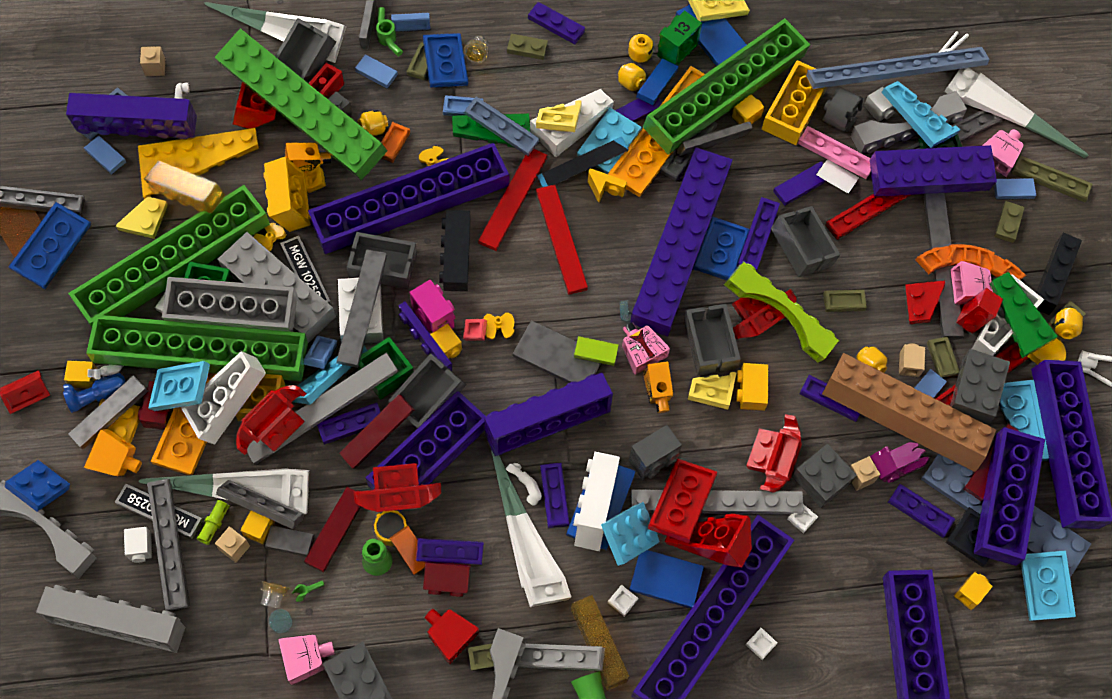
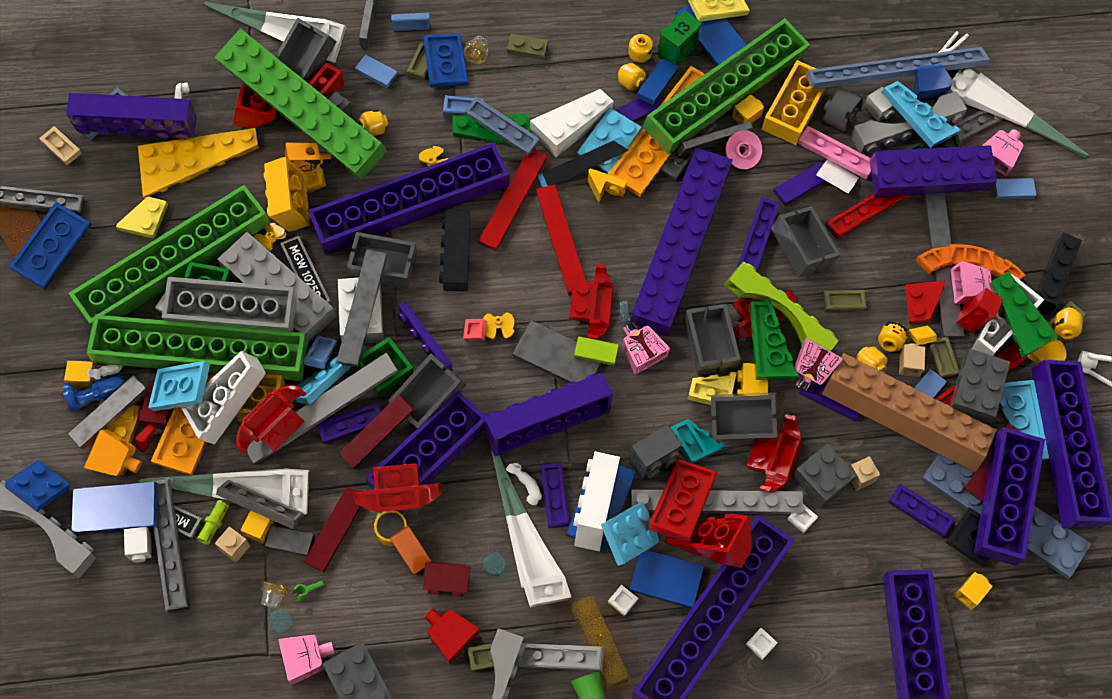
red panel [0,370,50,414] -> none
light grey brick [36,585,185,653] -> none
medium blue tile [84,136,126,175] -> none
tan brick [140,47,166,76] -> none
clear yellow brick [144,161,225,214] -> none
bright green plant [362,539,393,576] -> none
bright green piece [376,7,403,56] -> none
orange tile [381,122,410,163] -> none
dark pink brick [410,279,455,334] -> none
dark purple tile [416,538,484,565] -> none
yellow brick [430,323,462,359] -> none
dark purple plate [528,2,585,45] -> none
light yellow wing [536,100,582,132] -> none
light orange torso [643,361,673,413] -> none
blue tile [694,217,750,280] -> none
magenta piece [870,442,929,483] -> none
olive plate [994,201,1025,243] -> none
olive tile [1011,155,1093,202] -> none
medium azure plate [1021,551,1076,621] -> none
none -> tan plate [39,126,82,166]
none -> tile [72,482,158,533]
none -> red tile [136,424,156,452]
none -> clear light blue tile [484,553,506,576]
none -> red plate [569,264,614,340]
none -> teal wing [670,419,725,464]
none -> dark grey piece [711,392,779,440]
none -> bright pink dish [726,130,762,169]
none -> green wing [749,301,799,380]
none -> bright pink torso [794,338,842,391]
none -> yellow head [878,322,908,352]
none -> yellow tile [909,325,937,345]
none -> blue slope [913,64,952,101]

